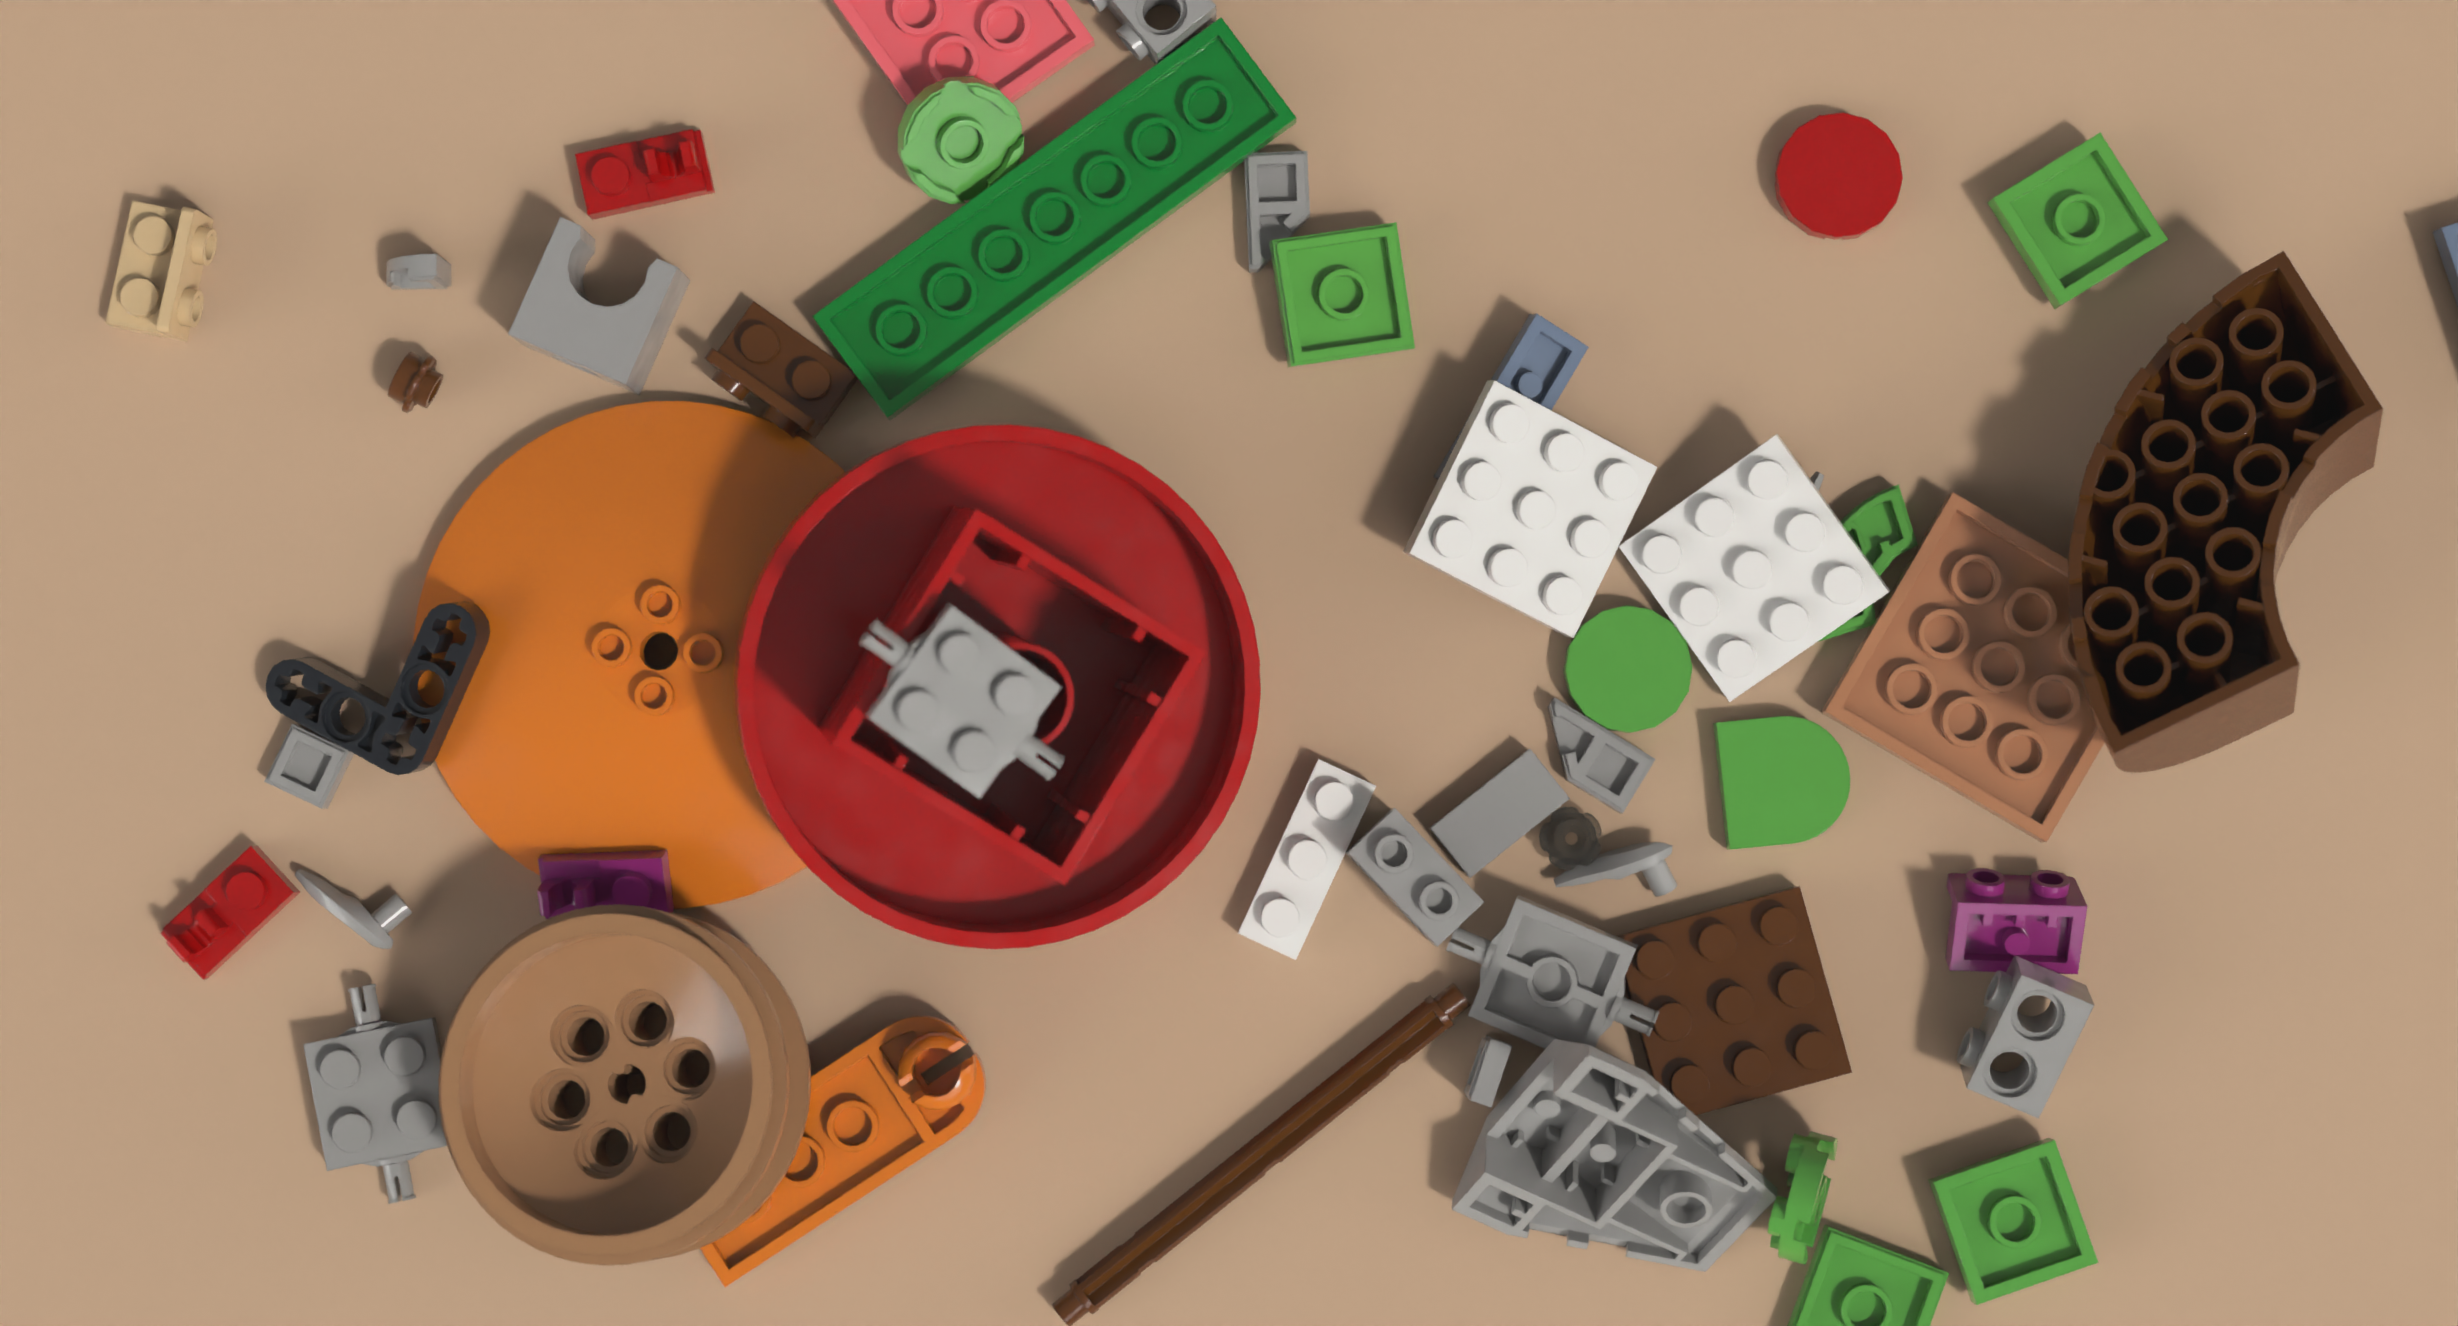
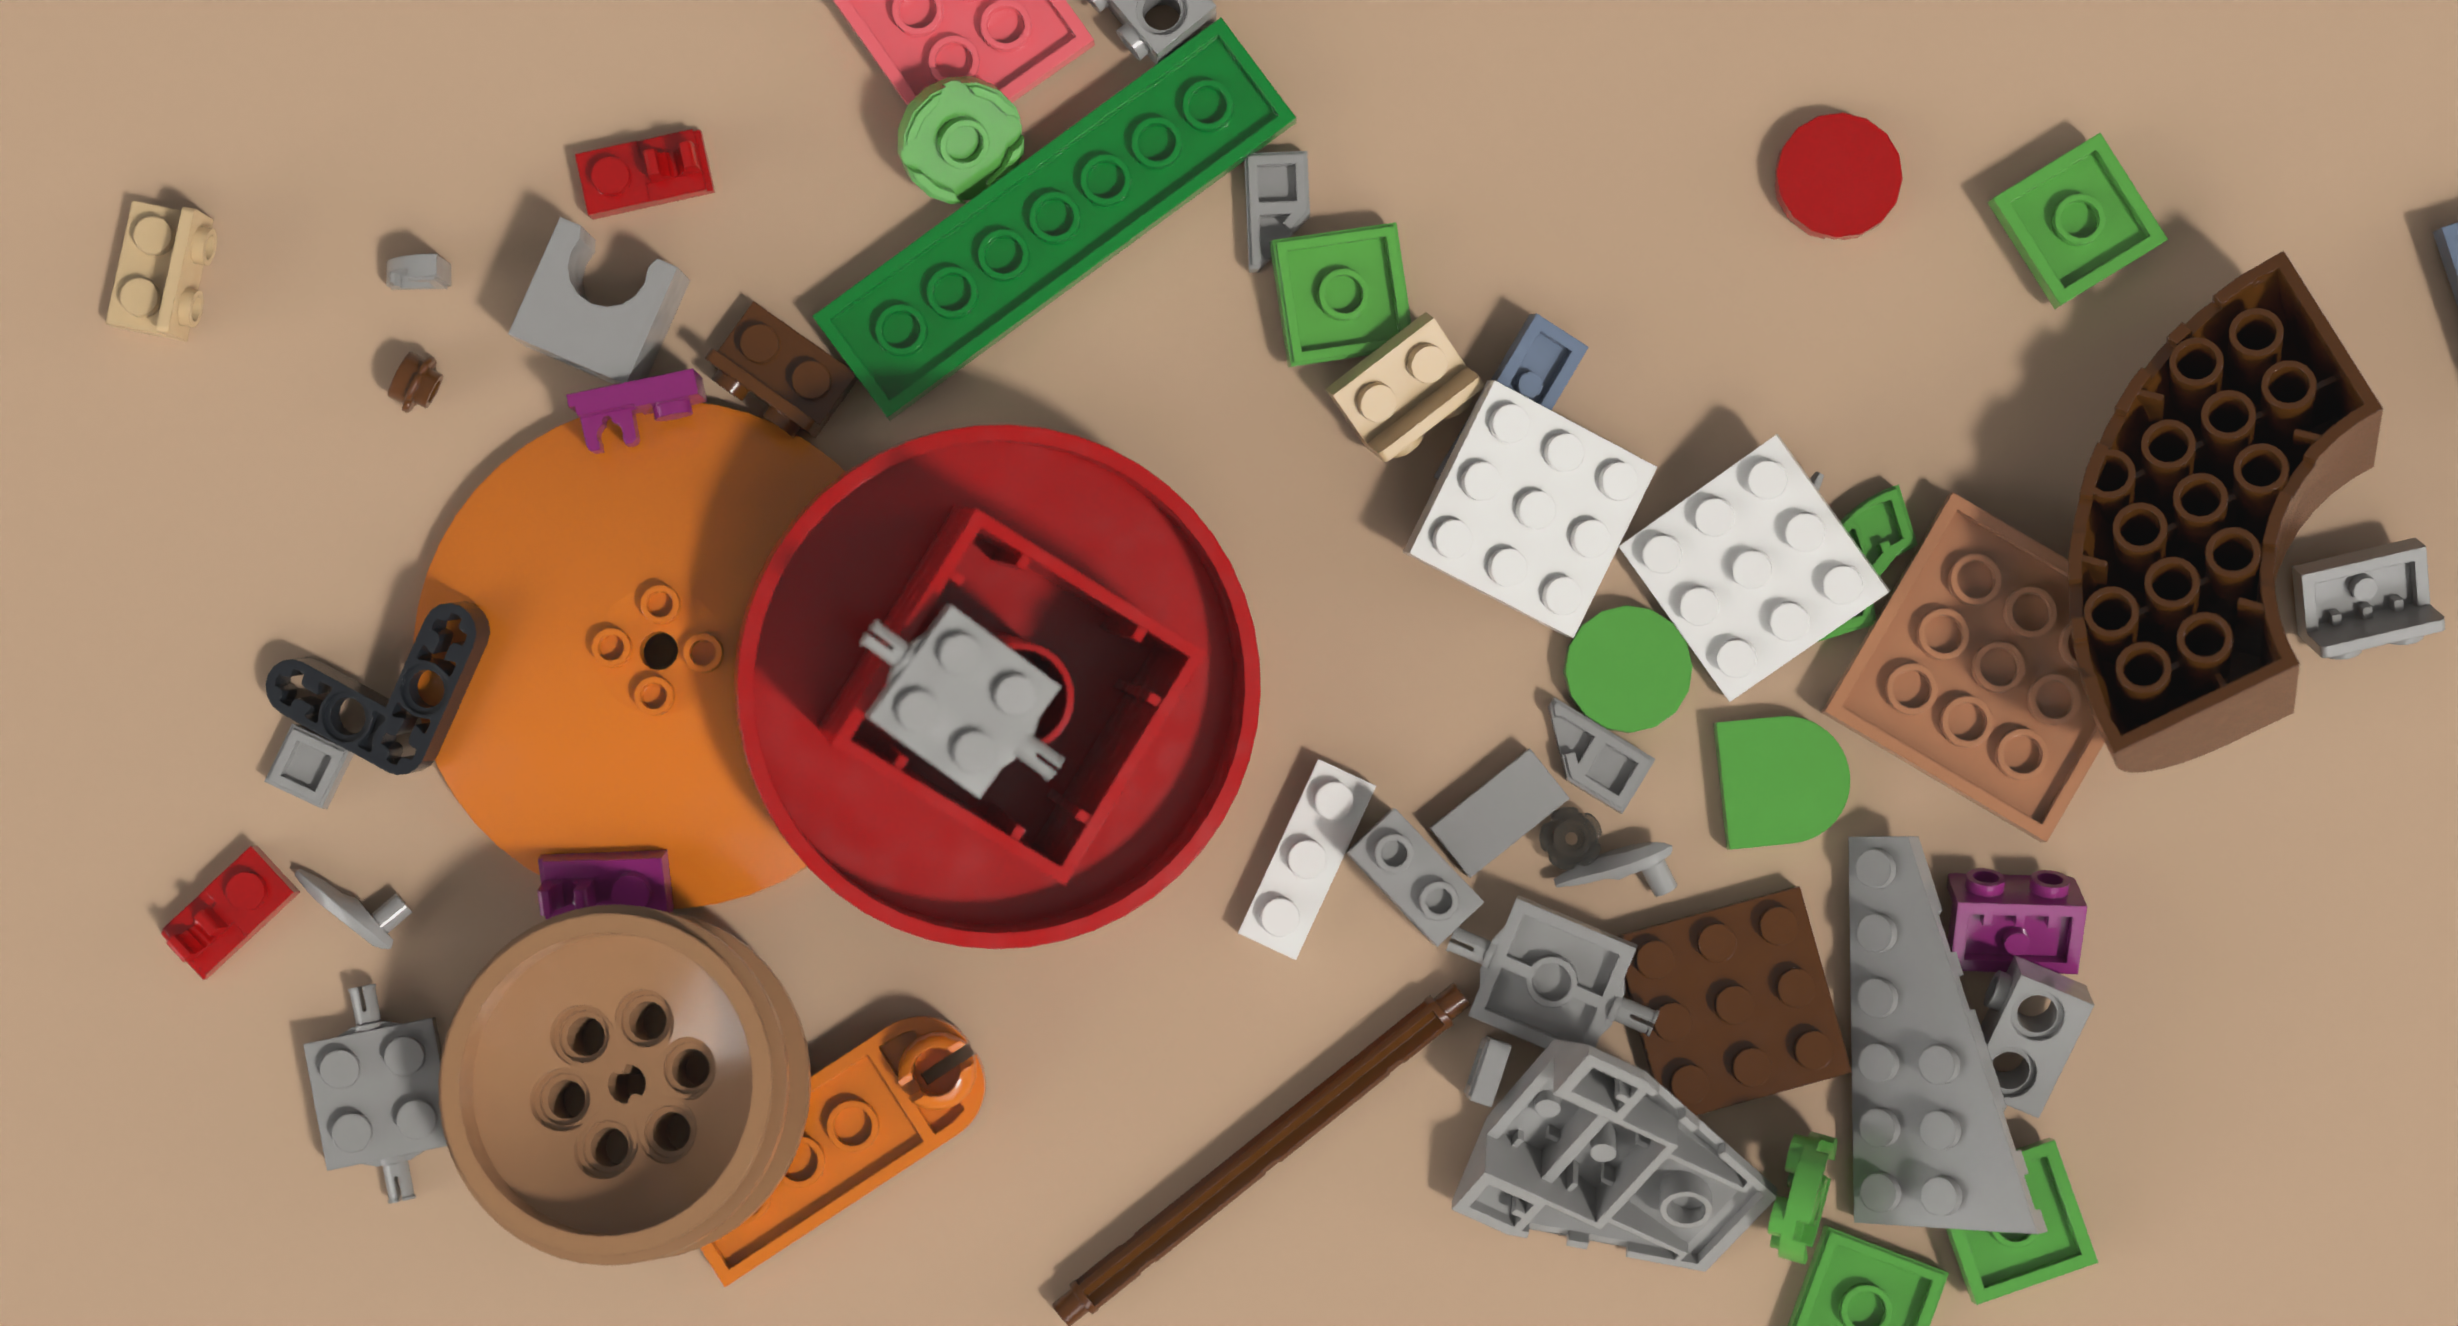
none -> magenta plate [566,368,707,454]
none -> tan bracket [1325,312,1485,462]
none -> light grey wing [1848,836,2048,1234]
none -> light grey bracket [2292,537,2445,660]

